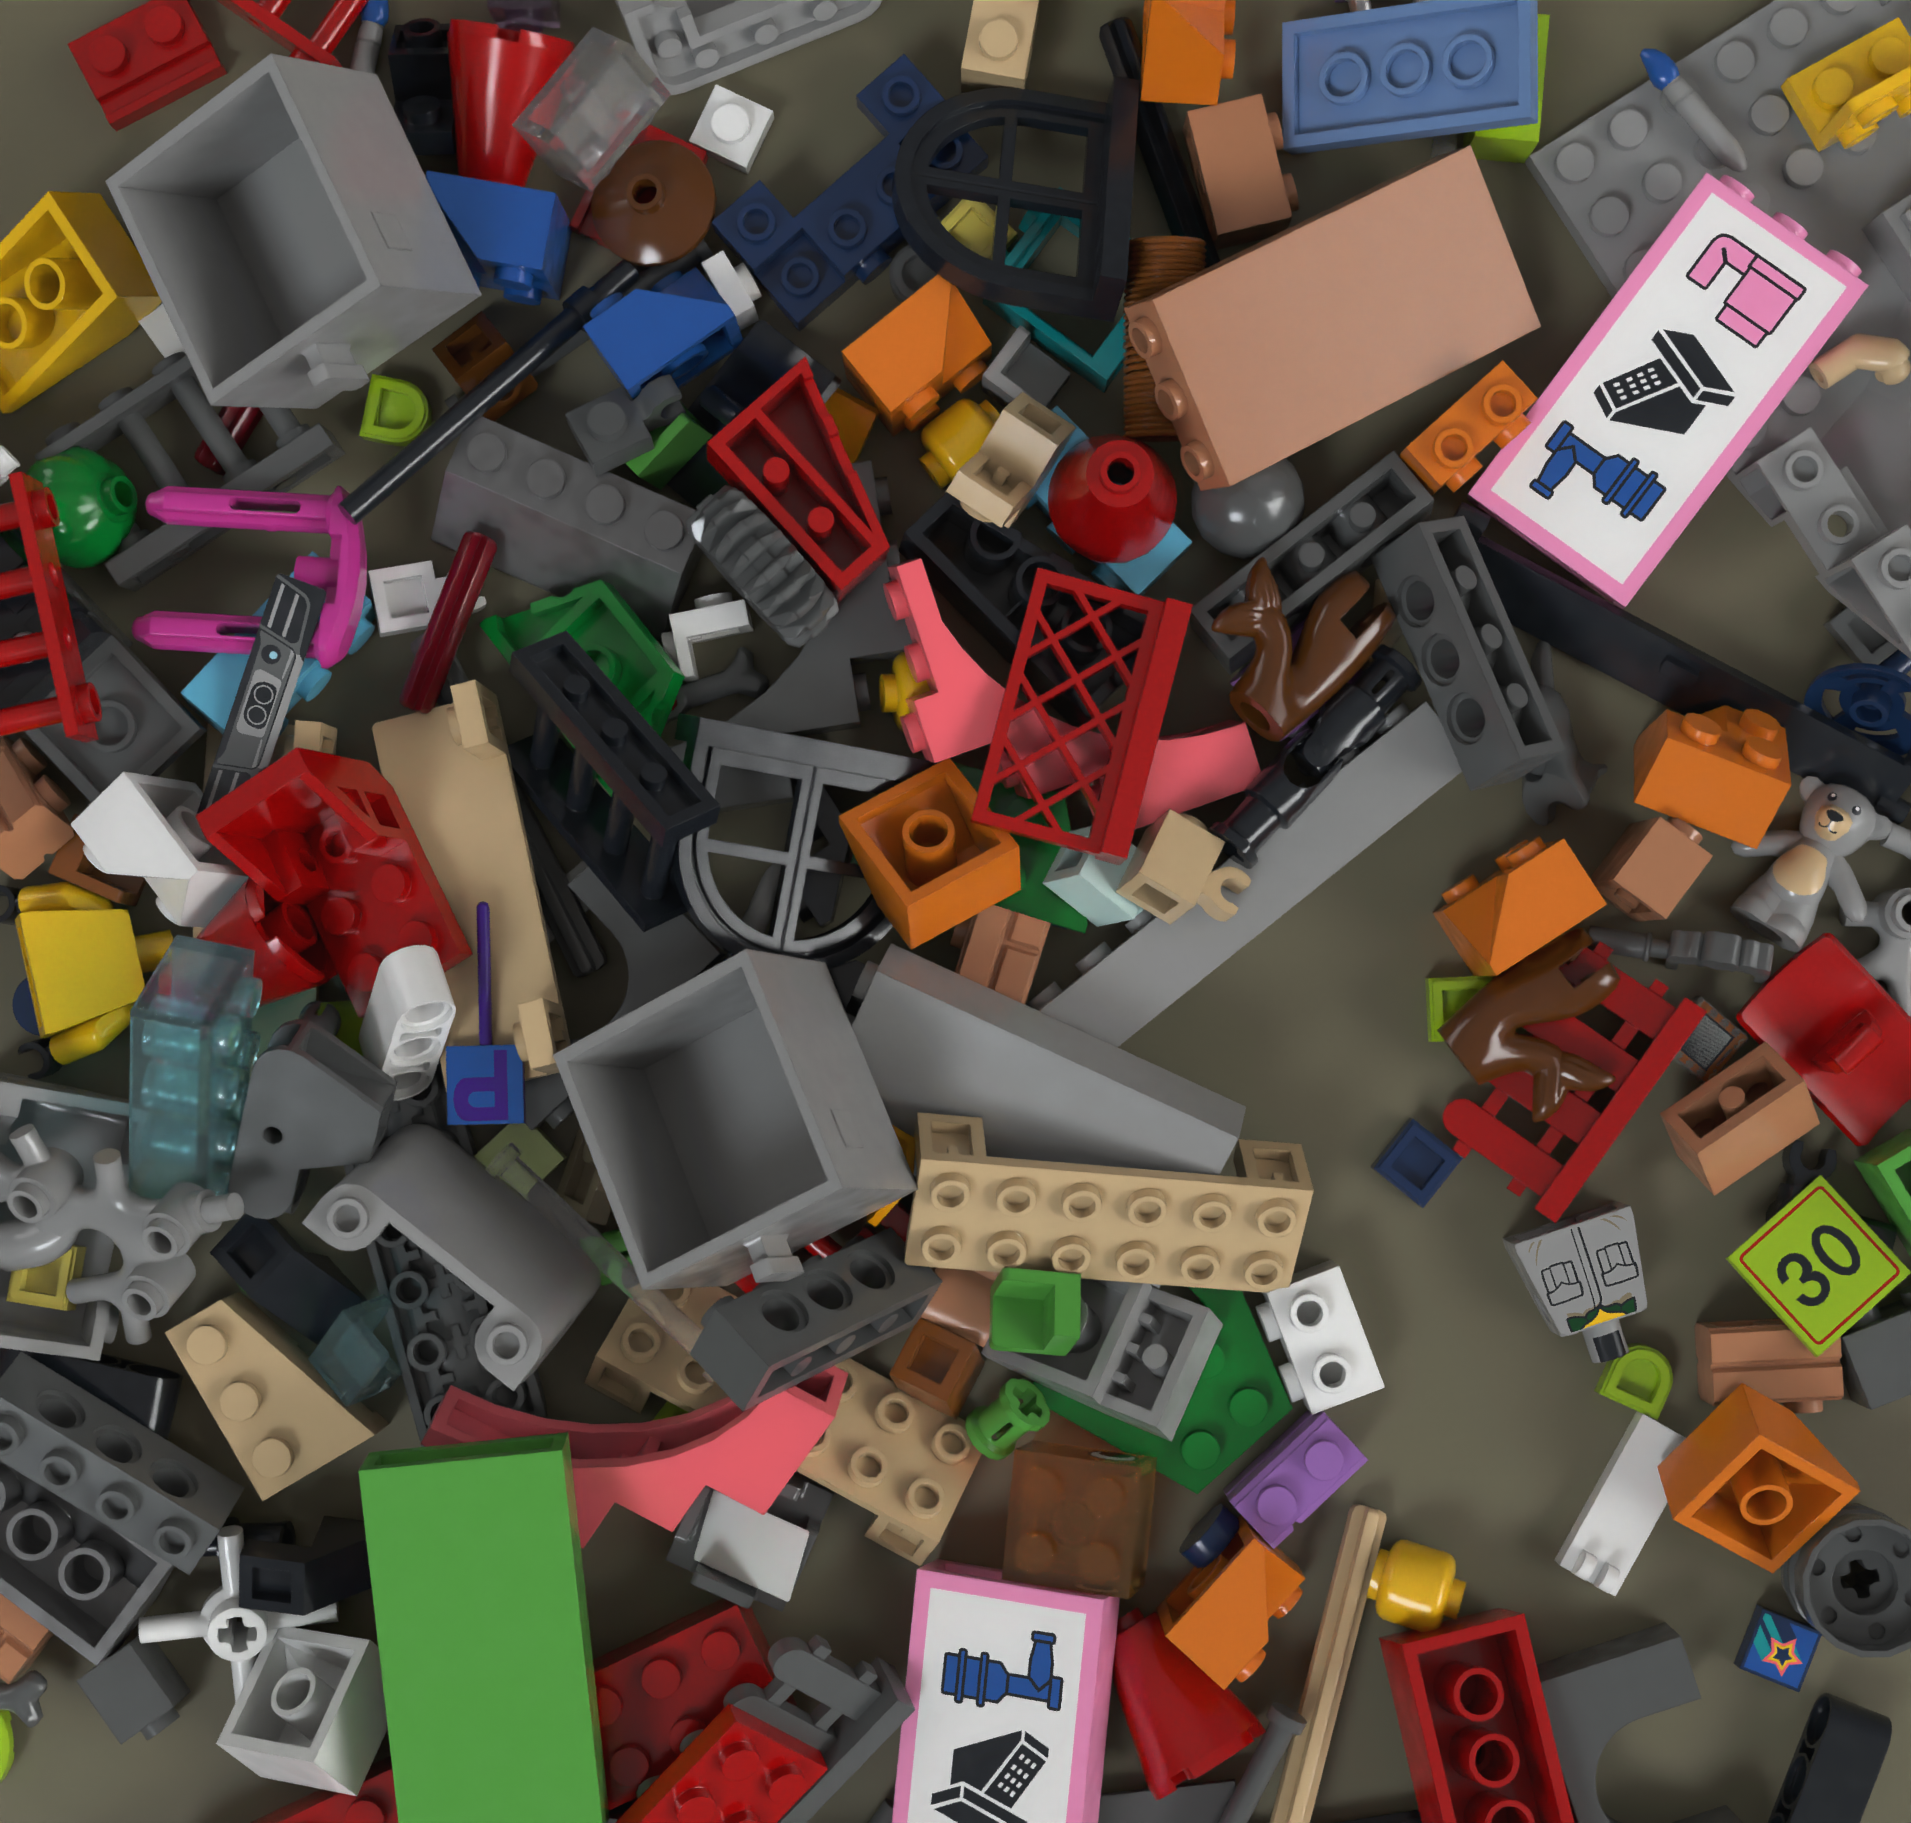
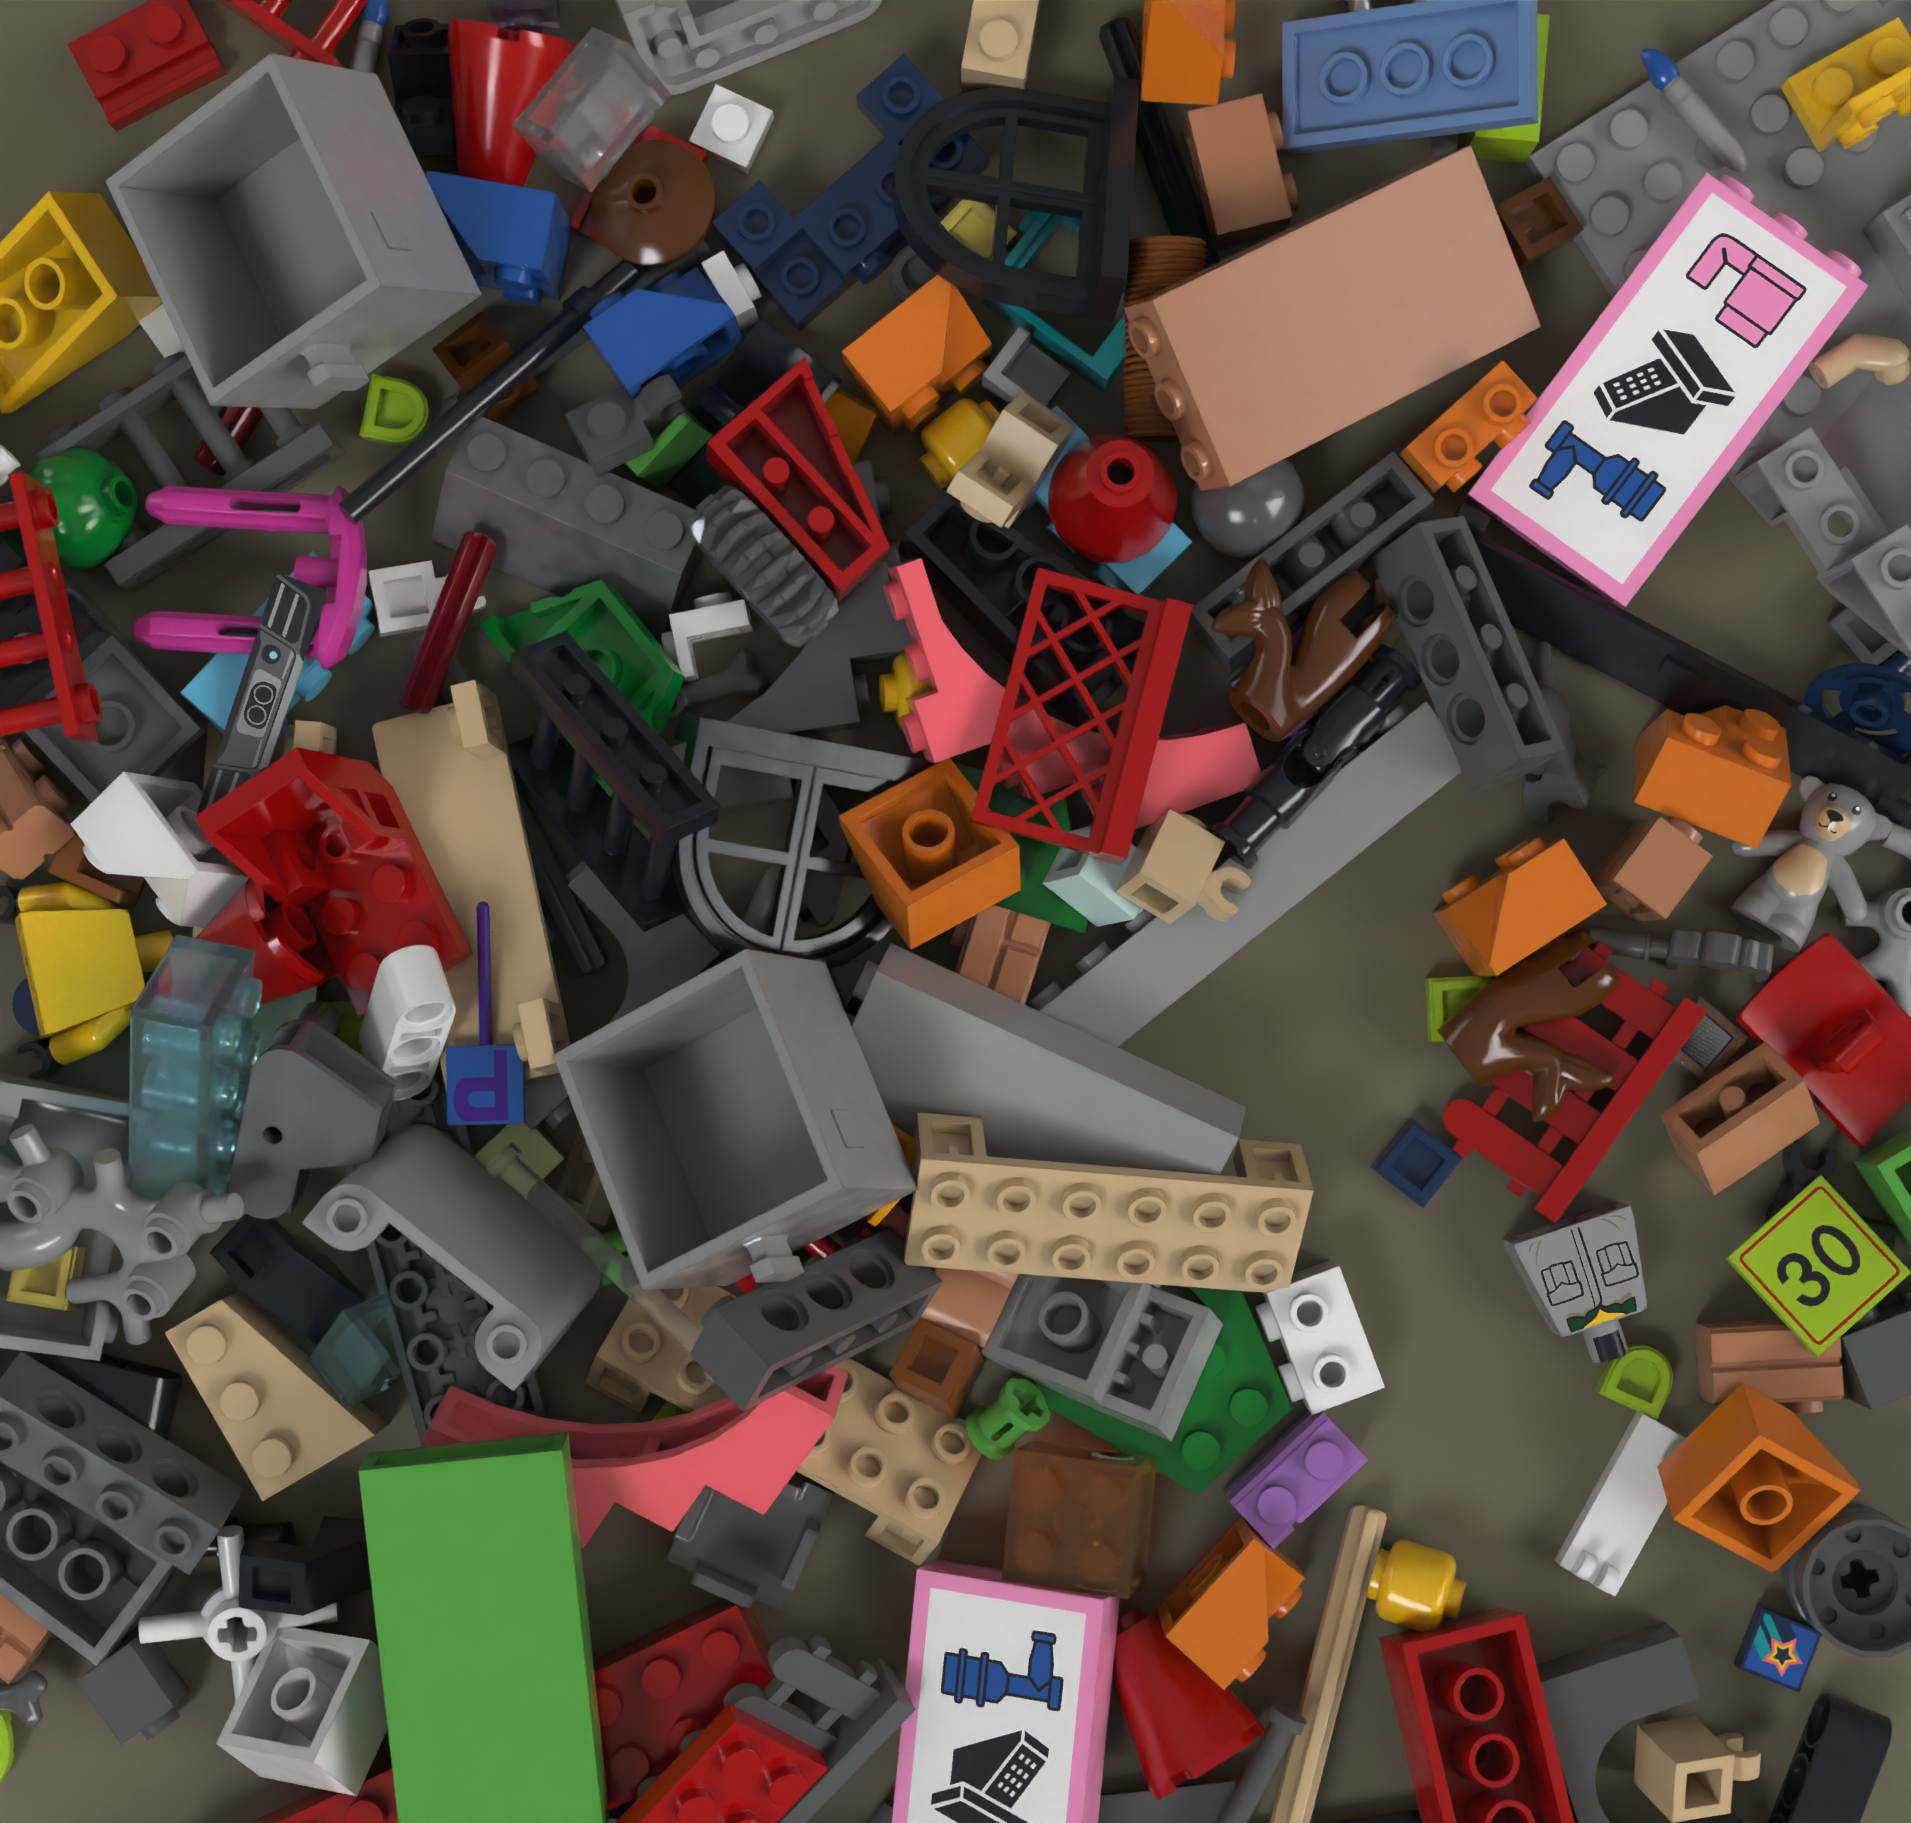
white sticker [694,1490,809,1602] -> none
bright green panel [989,1268,1081,1356] -> none
dark blue tile [1179,1504,1240,1568] -> none
none -> reddish brown bracket [1495,176,1584,271]
none -> tan brick [1634,1716,1761,1823]

